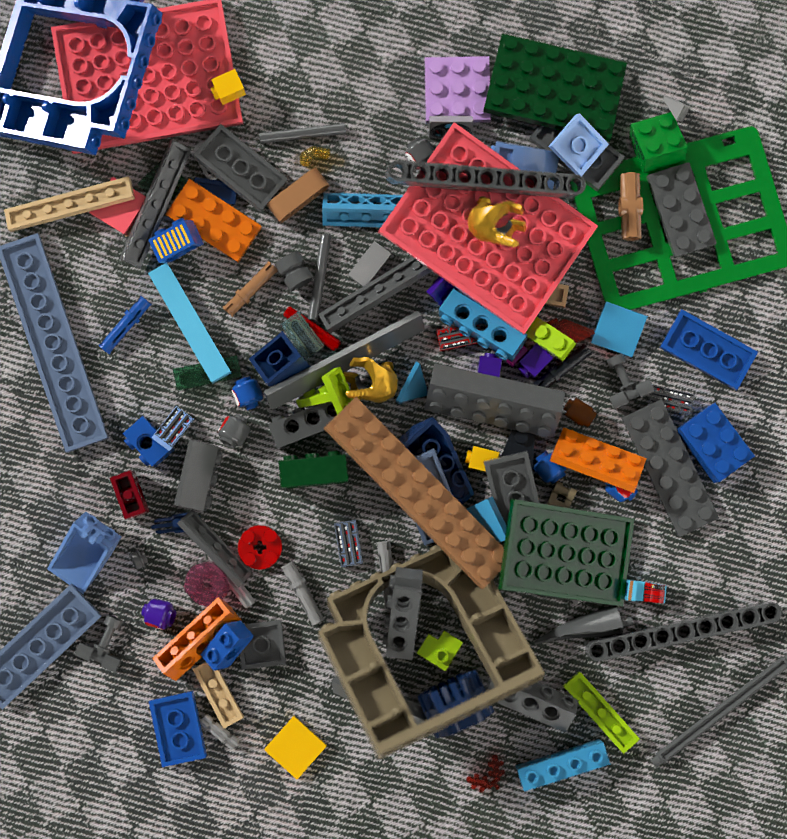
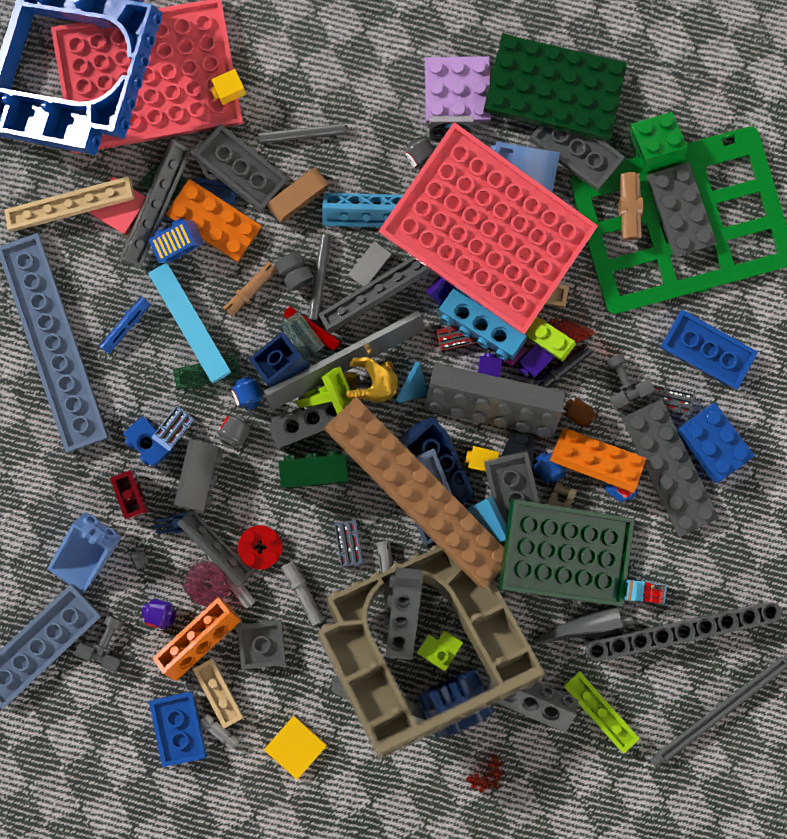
blue brick [200,620,254,671] -> none
clear yellow arm [299,146,330,167] -> none
dark grey beam [385,160,586,198] -> none
pearl gold piece [468,196,527,247] -> none
dark azure brick [515,739,610,792] -> none
light blue plate [548,113,609,176] -> none
dark azure tile [591,302,648,357] -> none
light grey slope [663,96,689,122] -> none

